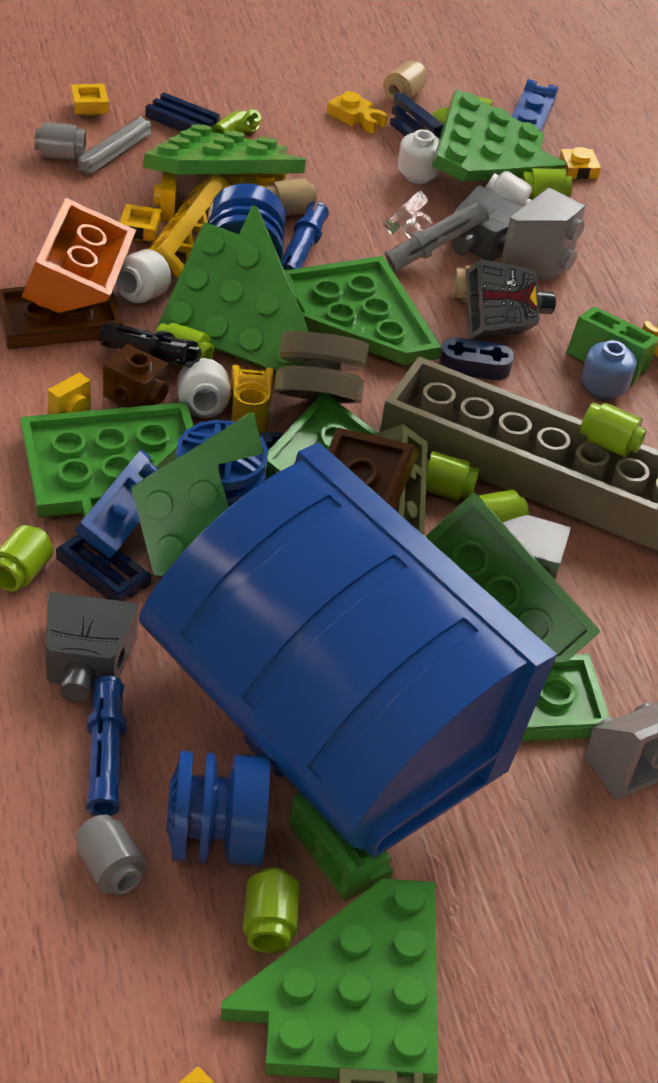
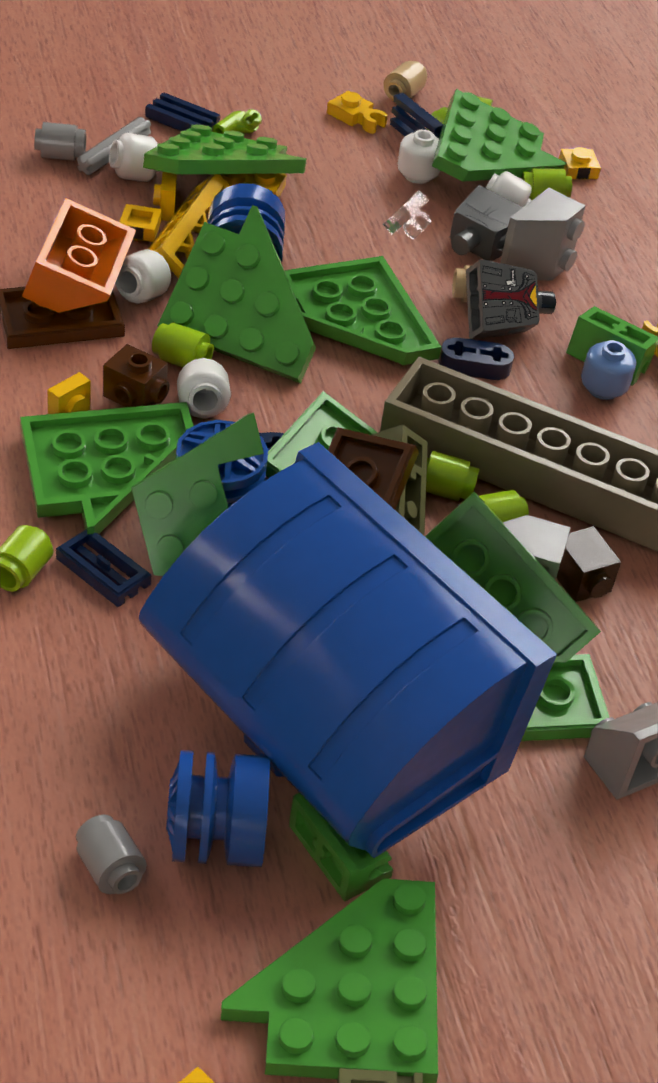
dark grey torso [46,592,138,702] -> none
yellow plate [71,84,109,116] -> none
blue plate [74,449,159,559] -> none
blue pin [86,676,127,816] -> none
black pin [99,322,201,367] -> none
yellow piece [230,365,273,433] -> none
lime brick [243,868,300,954] -> none
tan brick [264,177,317,217] -> none
dark tan wheel [274,331,369,404] -> none
blue pin [281,201,329,270] -> none
light grey pin [384,199,489,272] -> none
blue plate [511,79,559,132] -> none
lime brick [580,402,647,457] -> none
none -> white head [109,133,160,182]
none -> dark brown brick [556,526,621,602]

